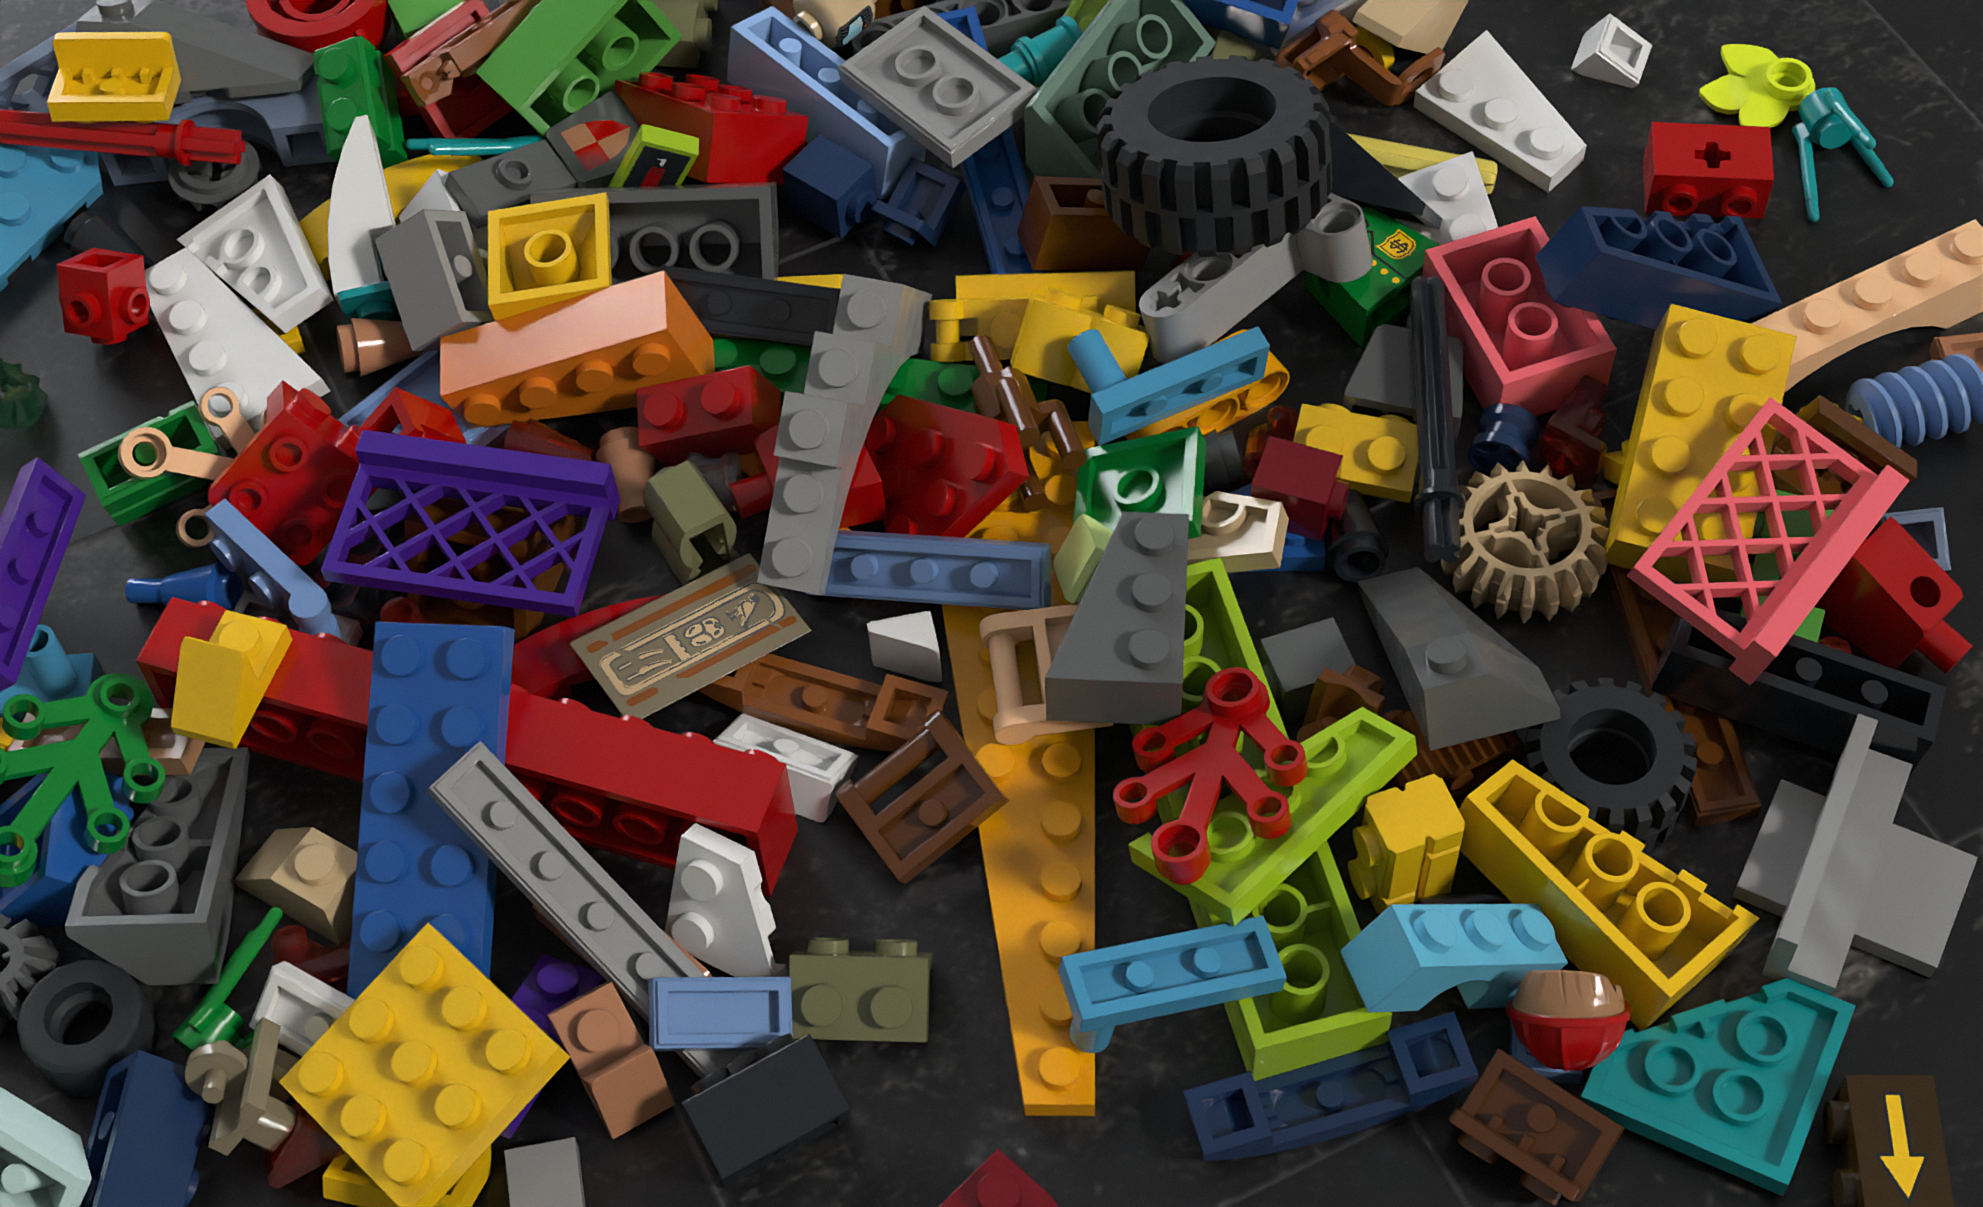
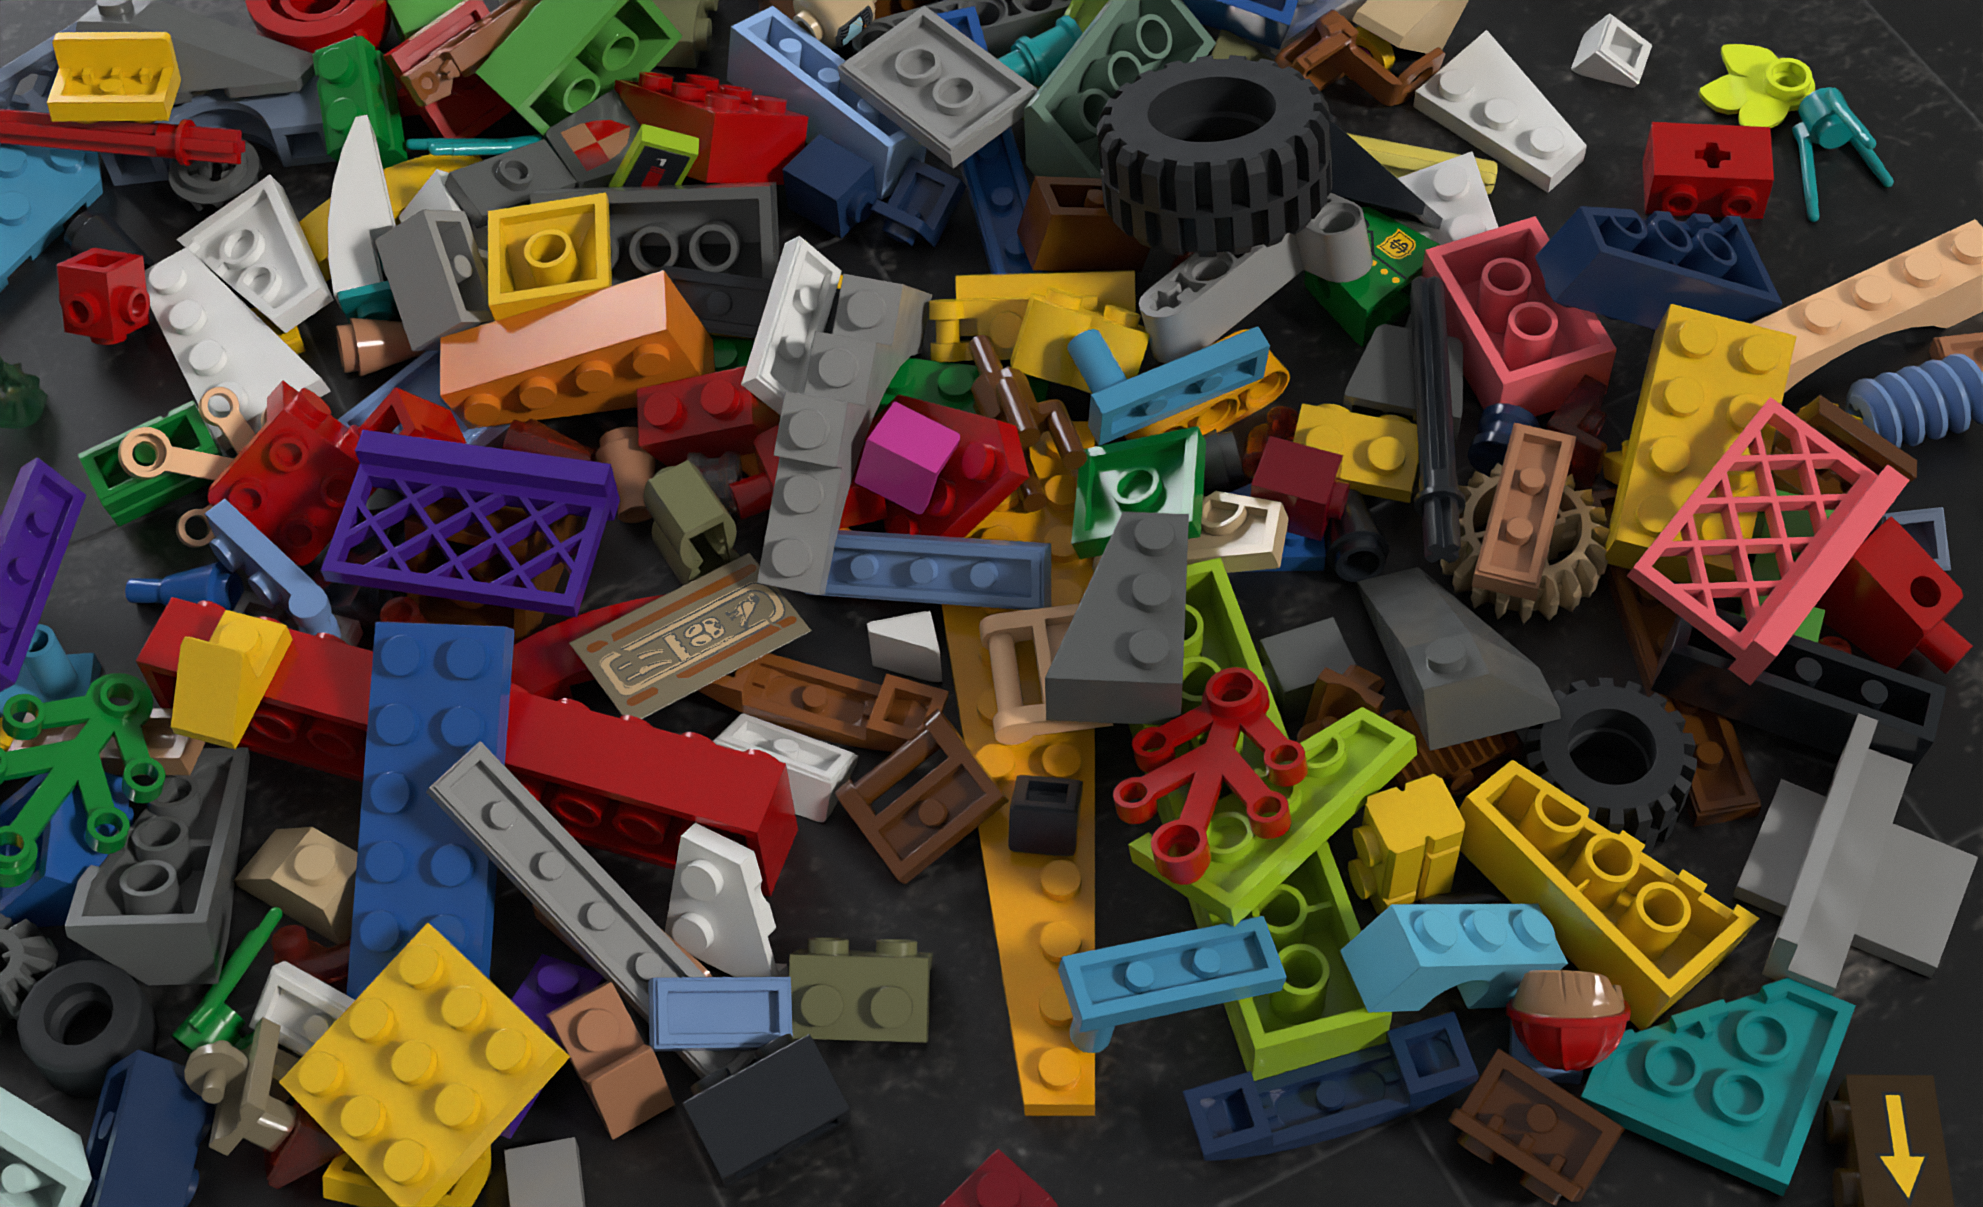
yellowish green slope [1053,514,1113,604] -> none
none -> white tile [741,236,842,415]
none -> dark pink panel [854,401,960,514]
none -> black slope [1008,775,1083,857]
none -> nougat tile [1472,423,1576,601]

